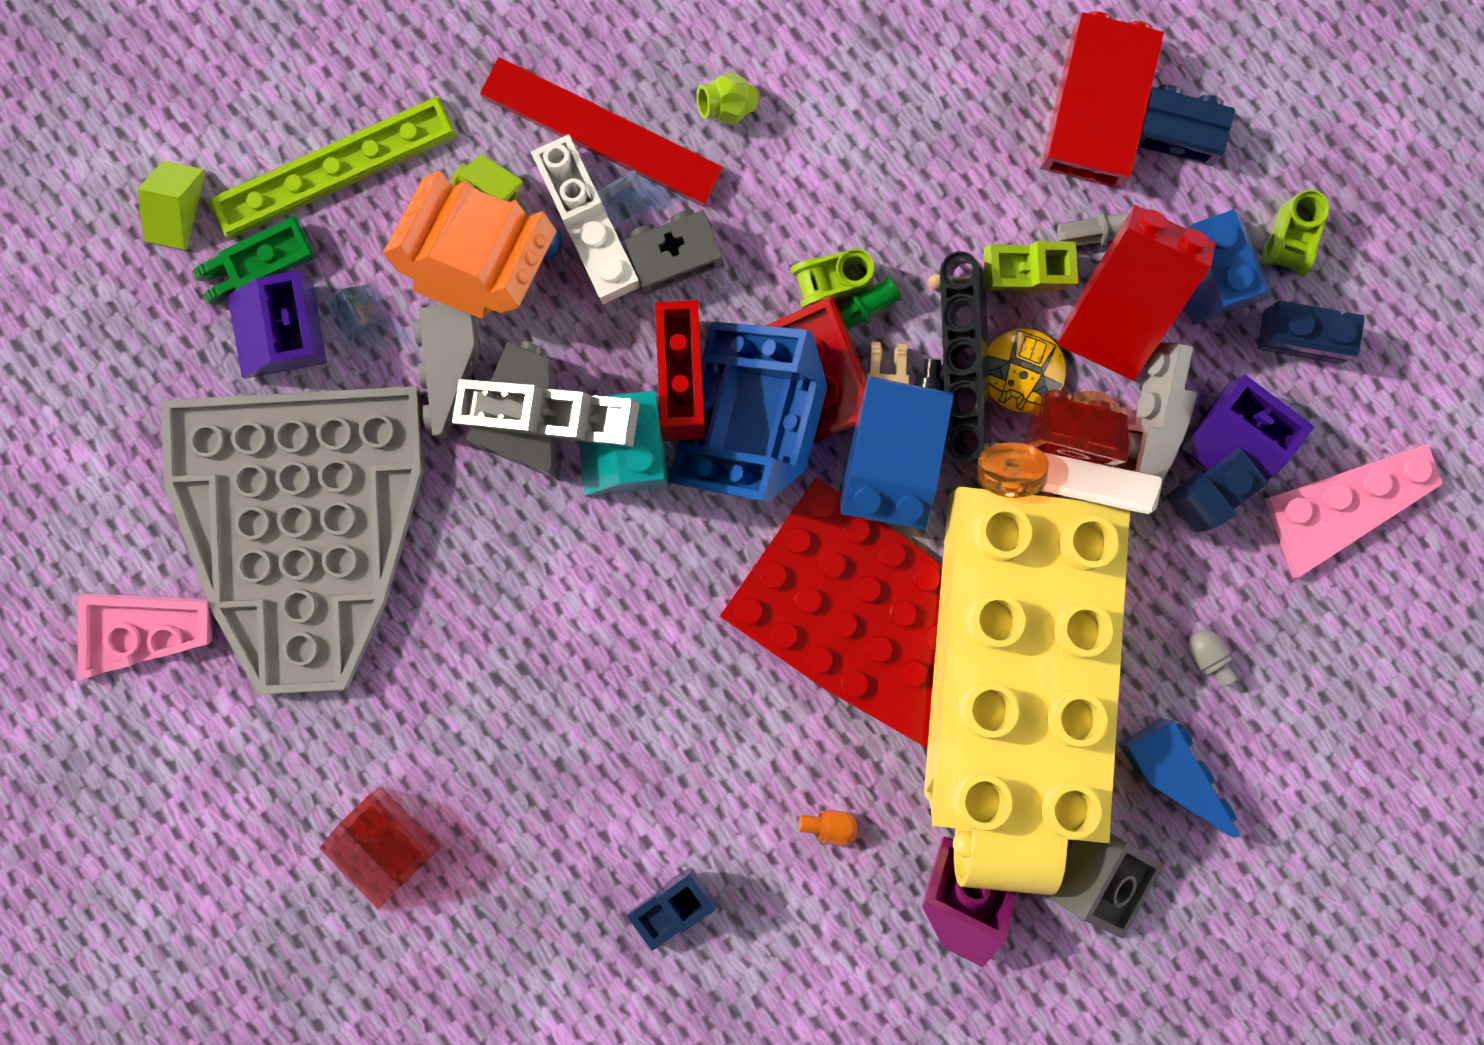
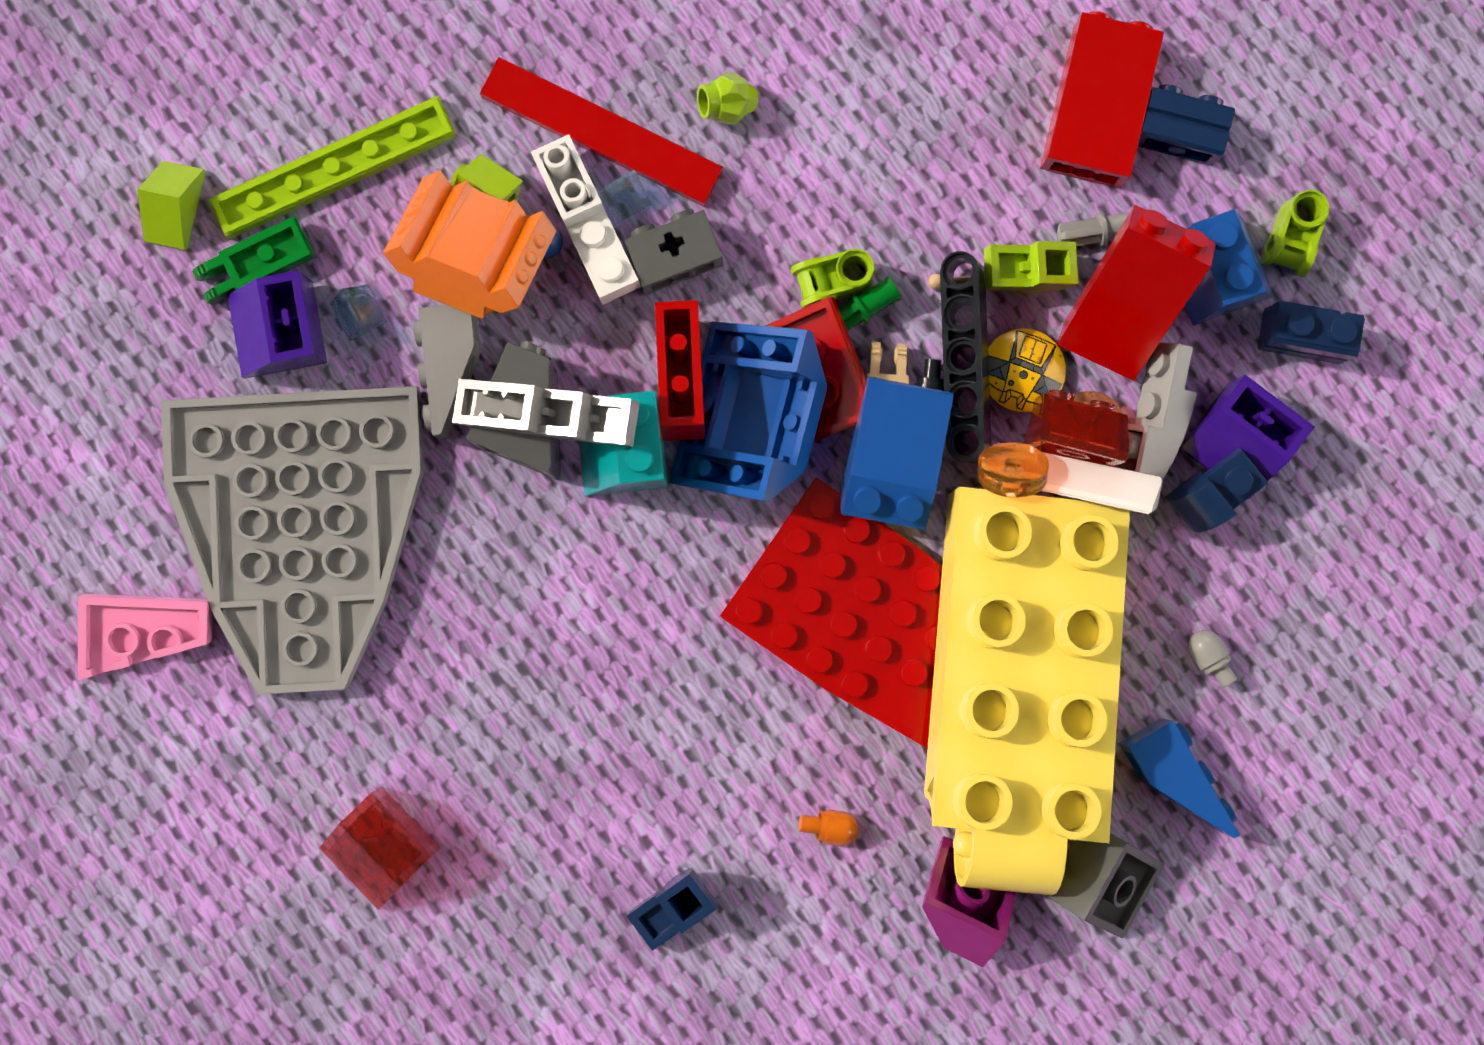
bright pink wing [1265,444,1443,578] -> none

